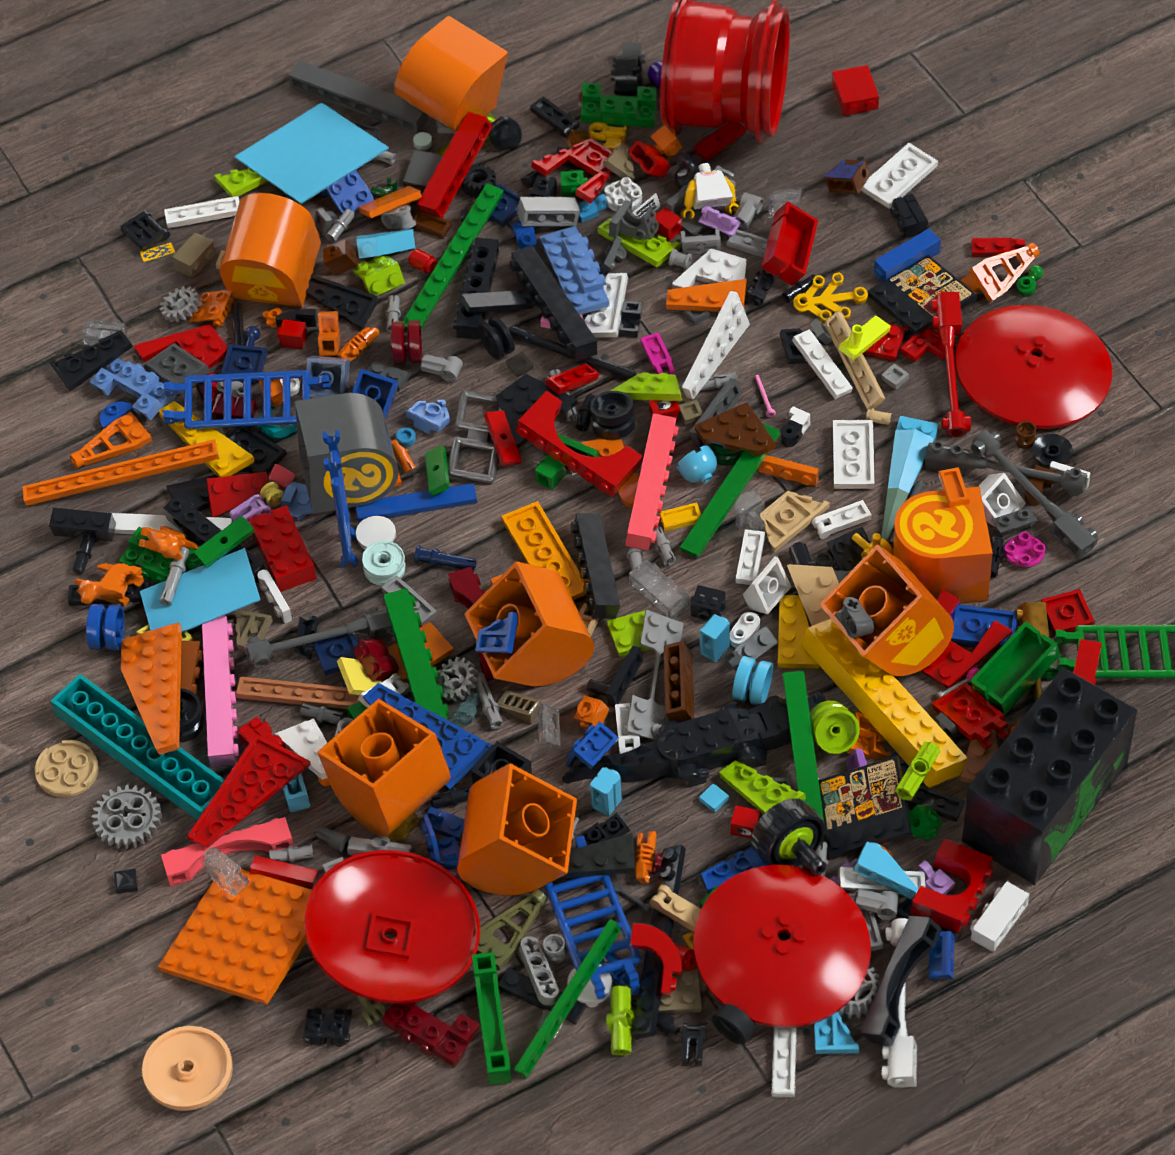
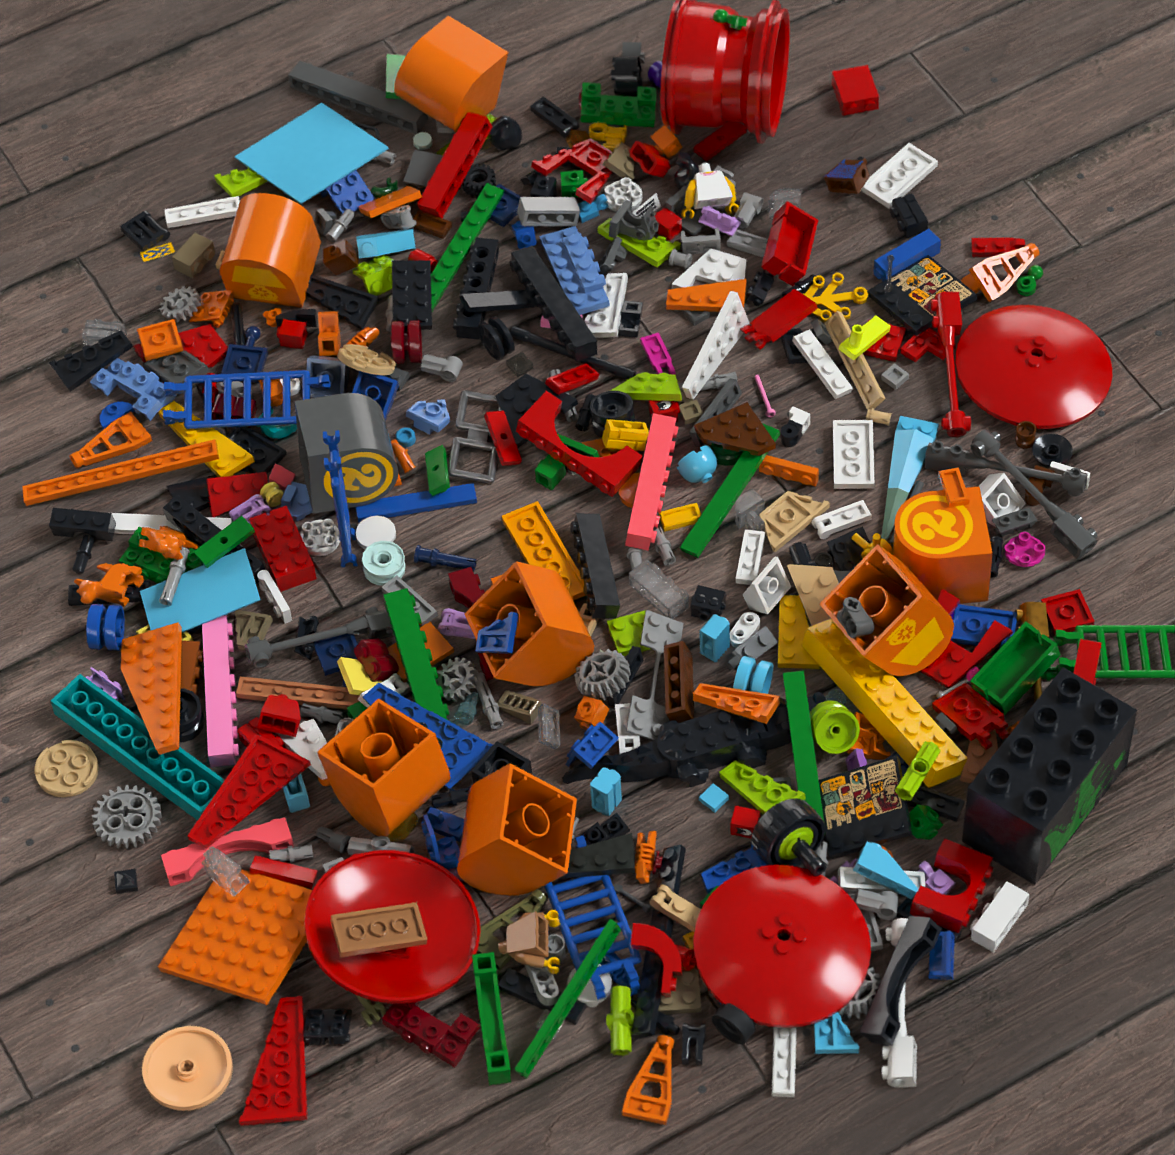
none -> lavender hinge [85,667,125,701]
none -> orange plate [137,319,183,361]
none -> red wing [239,996,308,1126]
none -> red torso [257,694,301,737]
none -> white tile [300,519,340,556]
none -> medium nougat plate [330,902,427,957]
none -> tan tile [337,344,396,375]
none -> tile [386,54,405,99]
none -> black plate [392,261,432,330]
none -> lavender piece [438,608,475,639]
none -> medium nougat torso [498,910,560,974]
none -> light grey gear [574,649,631,701]
none -> yellow brick [602,419,649,452]
none -> orange plate [622,1035,675,1125]
none -> orange wing [693,683,780,724]
none -> green plate [713,9,747,29]
none -> red tile [740,288,818,350]
none -> clear light blue plate [825,689,846,706]
none -> clear smoke hinge [885,255,894,292]

